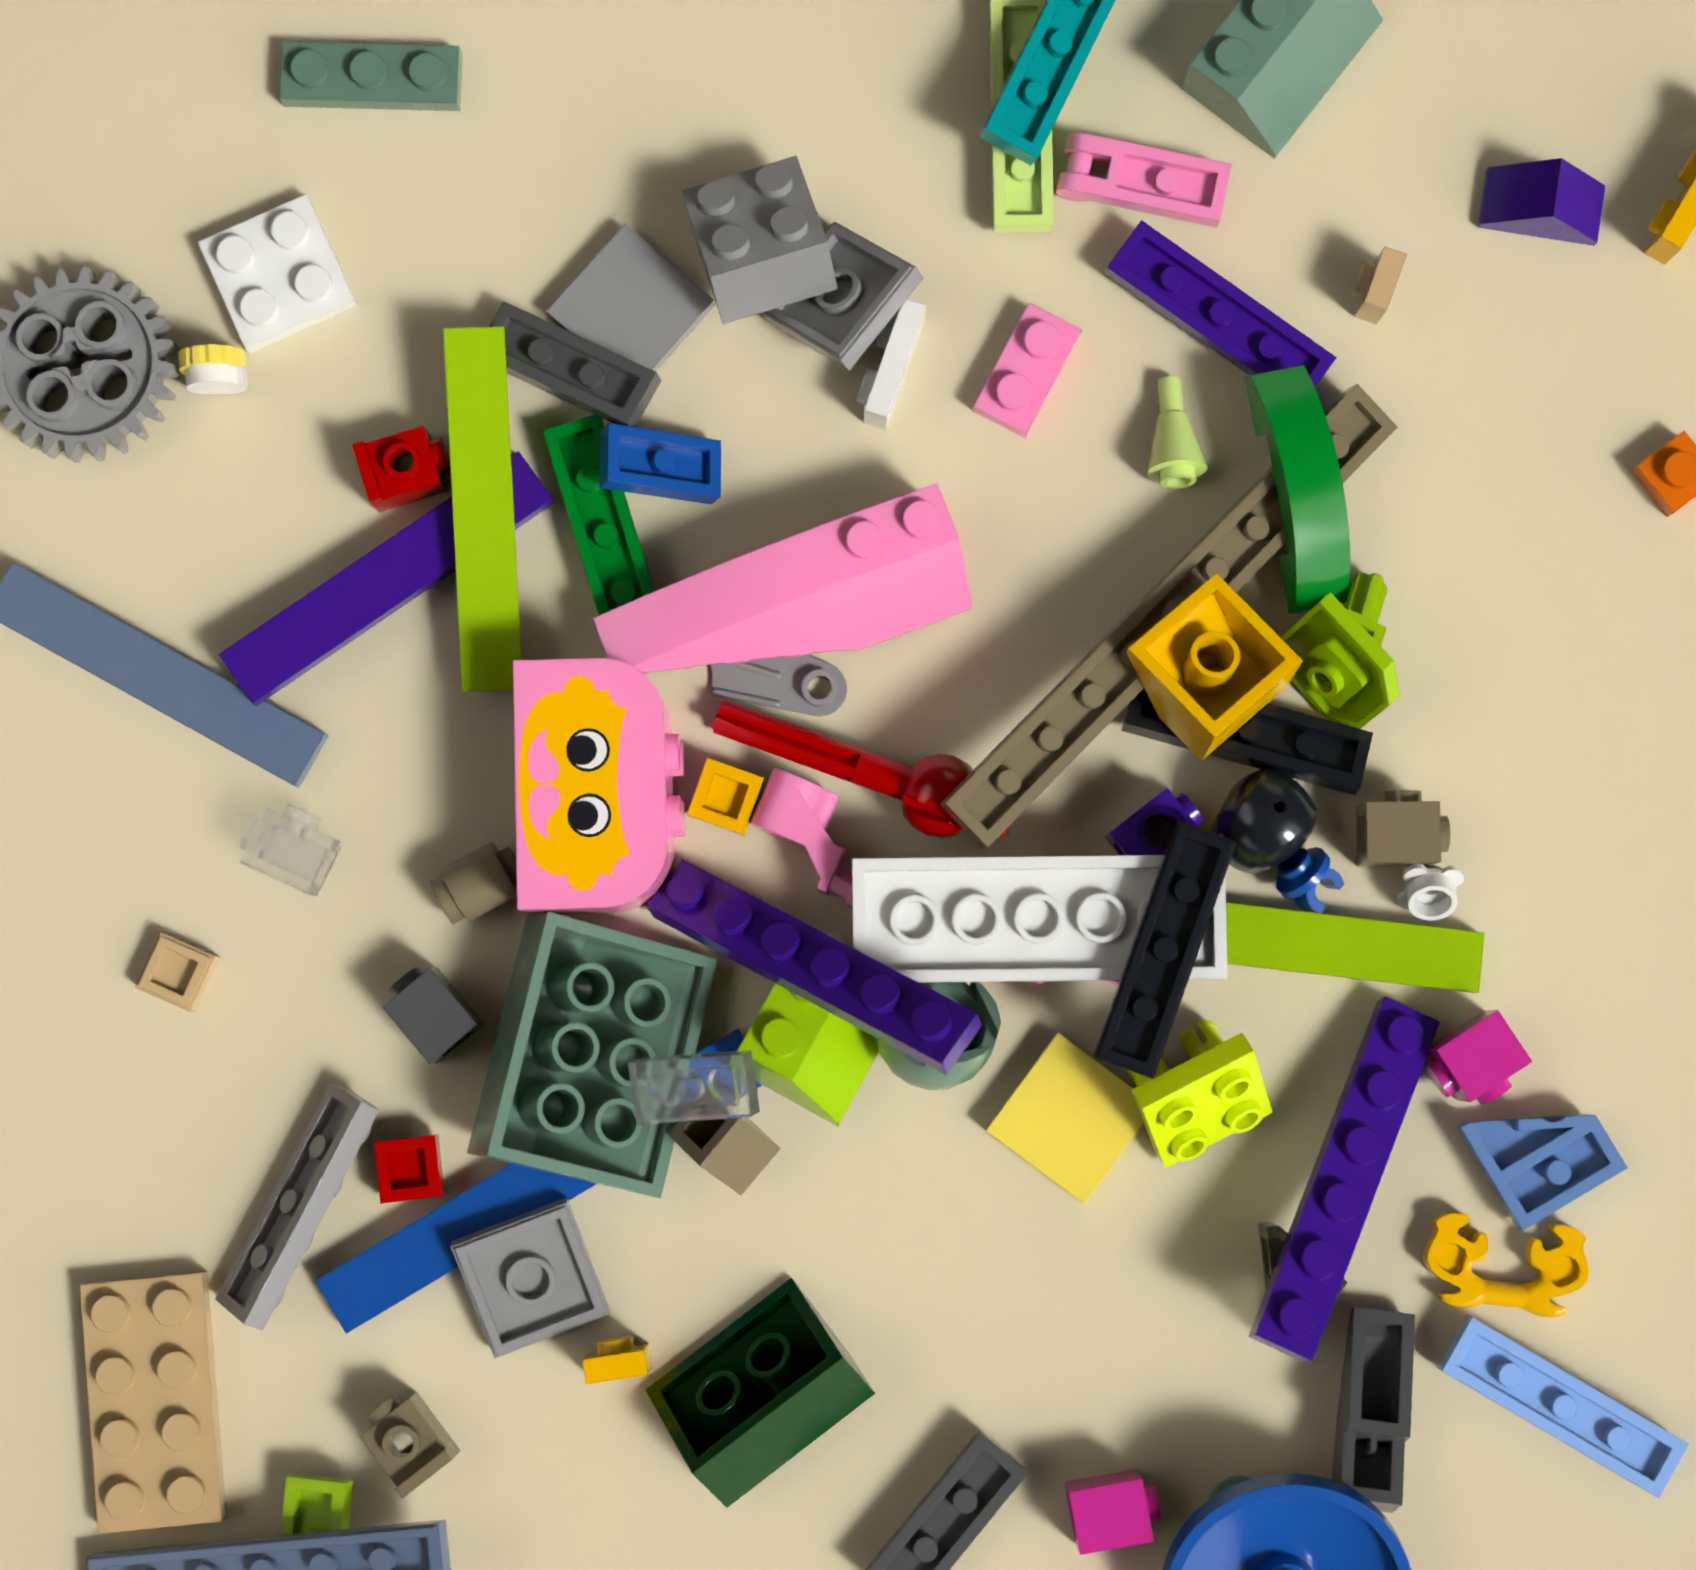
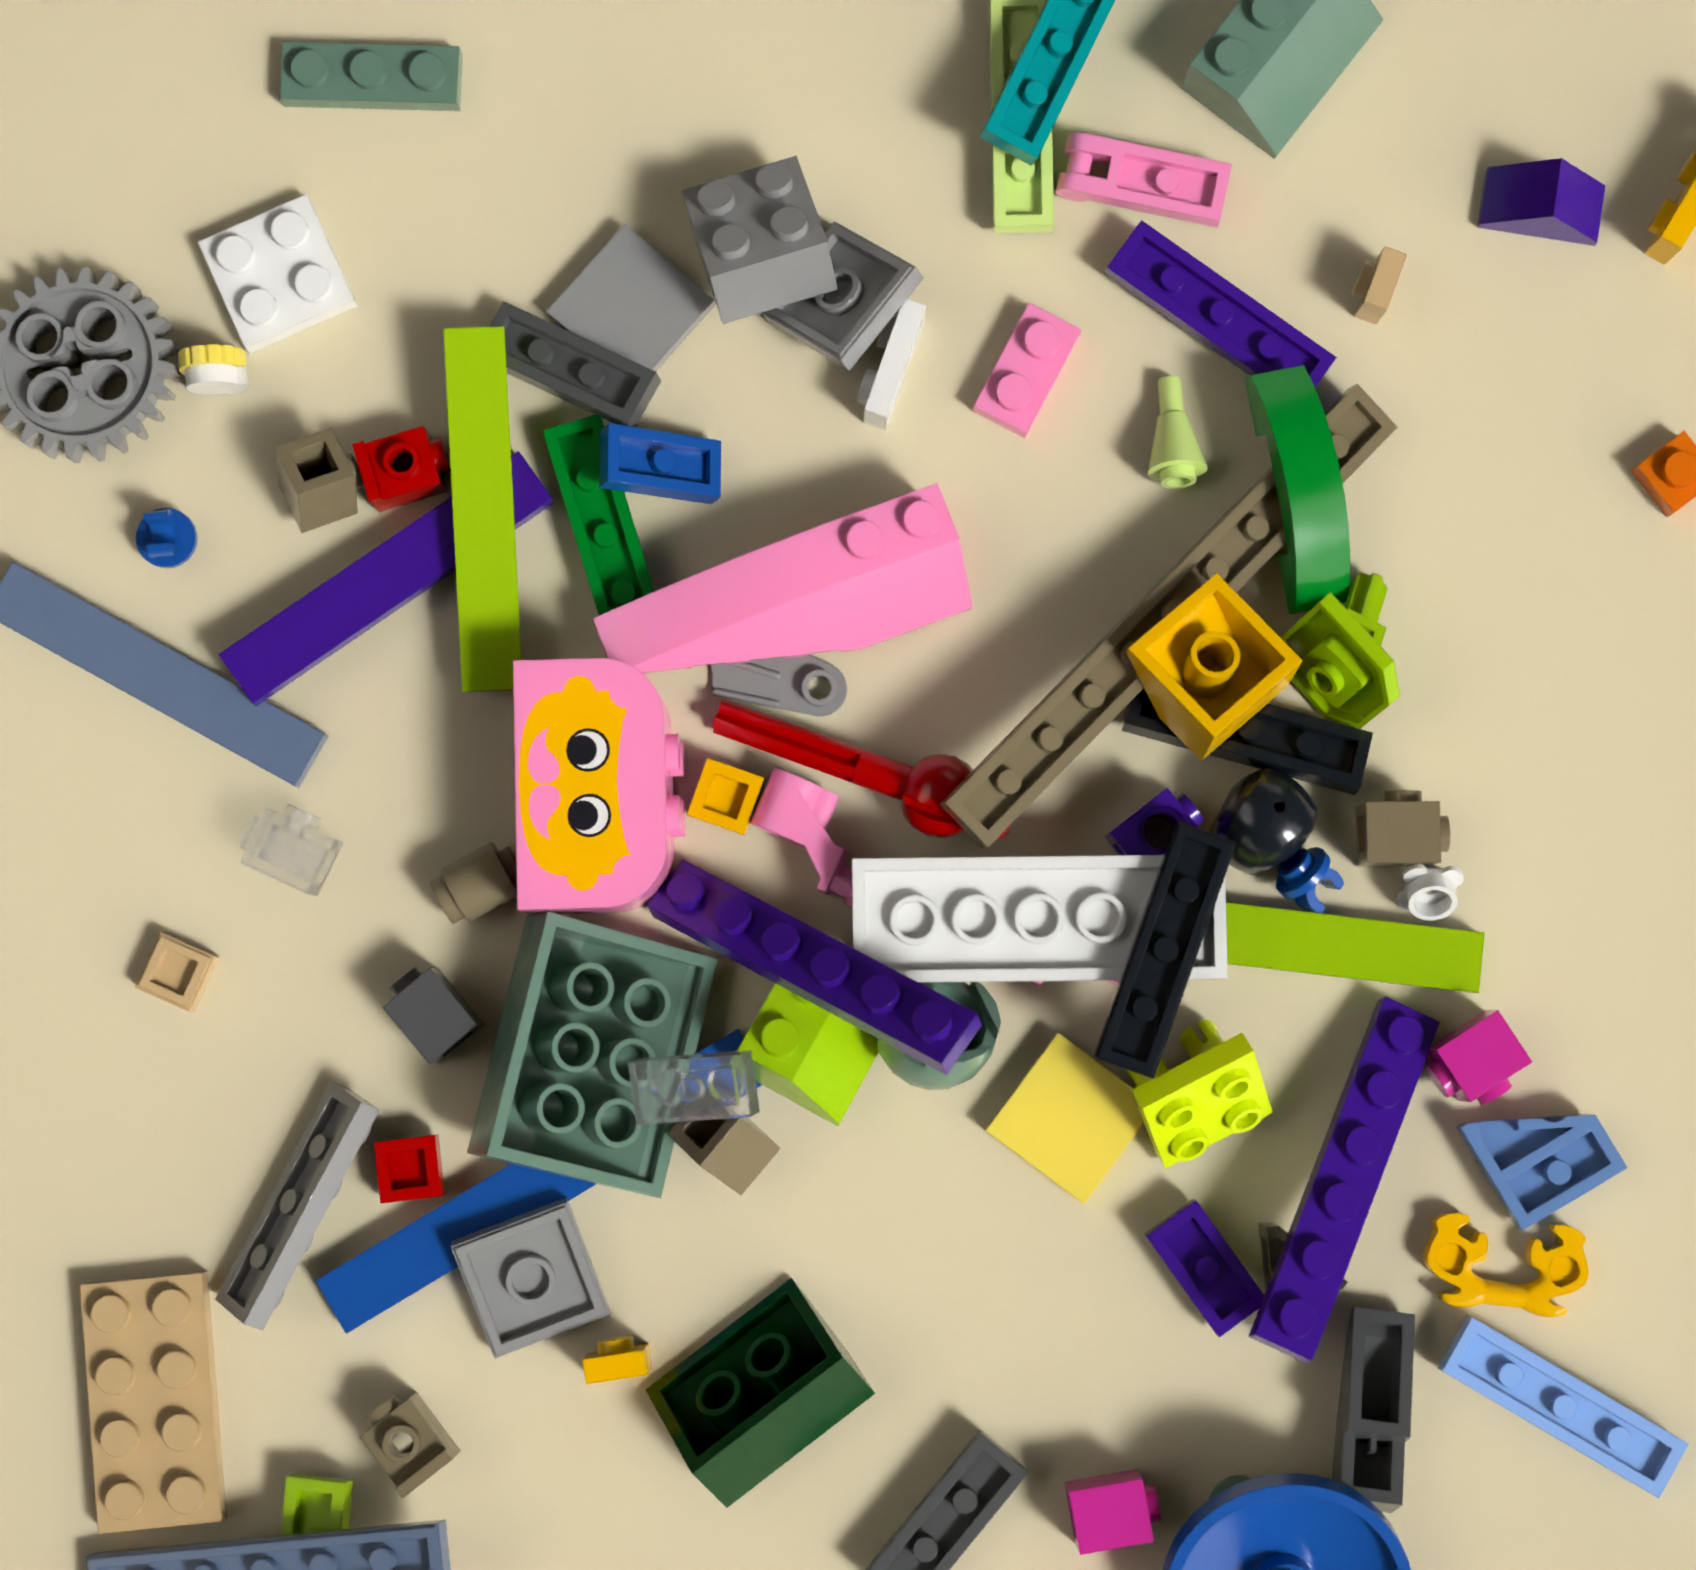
none -> blue plate [136,508,198,568]
none -> dark tan brick [274,427,363,533]
none -> dark purple plate [1144,1199,1264,1337]

